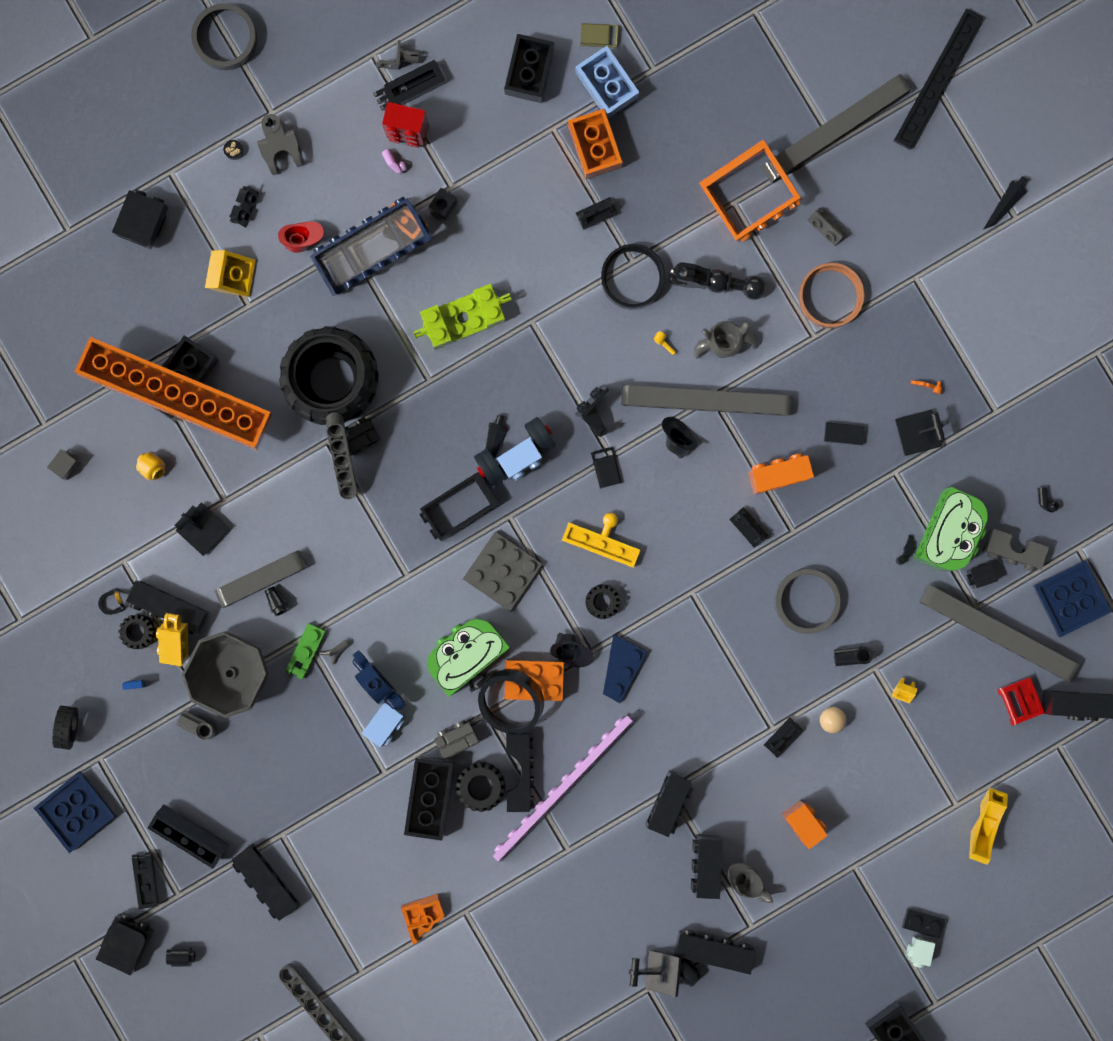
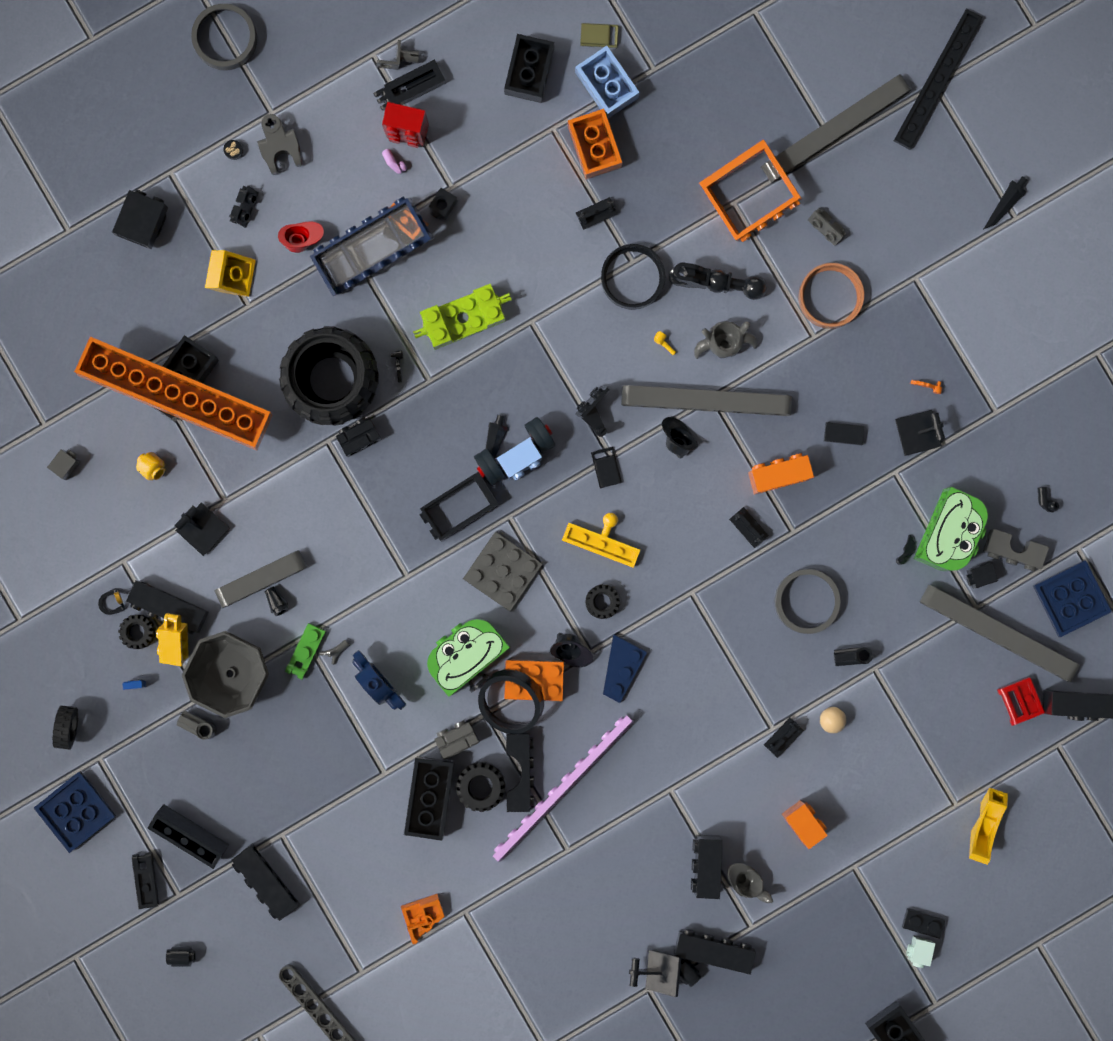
black brick [96,913,154,976] -> none
dark grey beam [326,412,357,499] -> none
light blue brick [362,702,404,747] -> none
black brick [645,771,693,838] -> none
yellow tile [892,678,917,704] -> none
none -> black piece [390,350,403,383]

